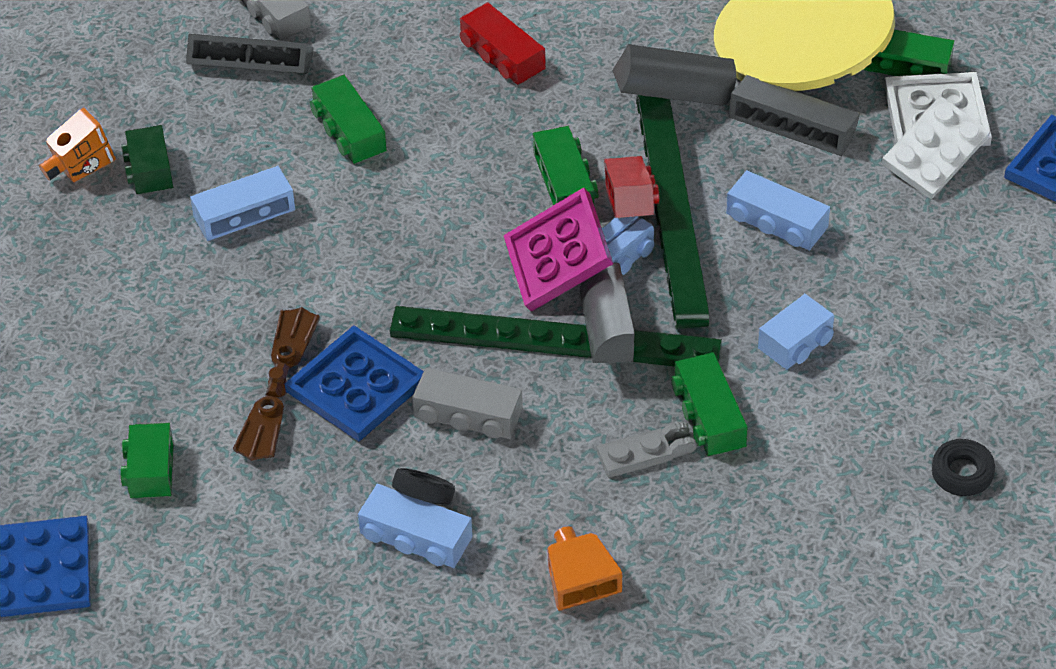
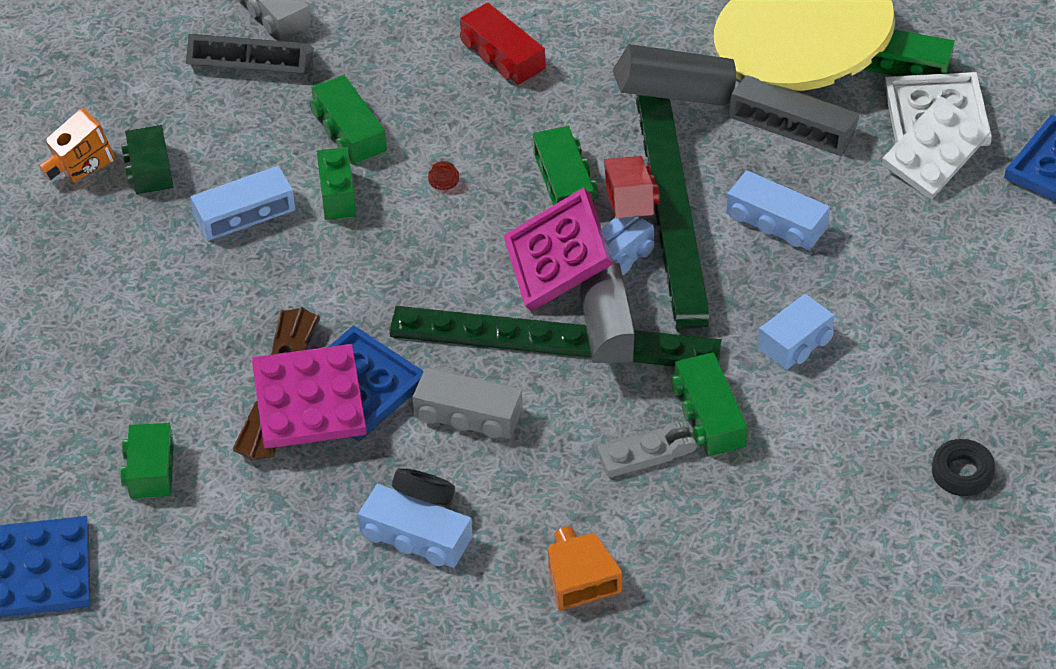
none -> dark pink plate [251,344,366,449]
none -> green brick [316,147,356,220]
none -> clear red plate [428,161,459,190]

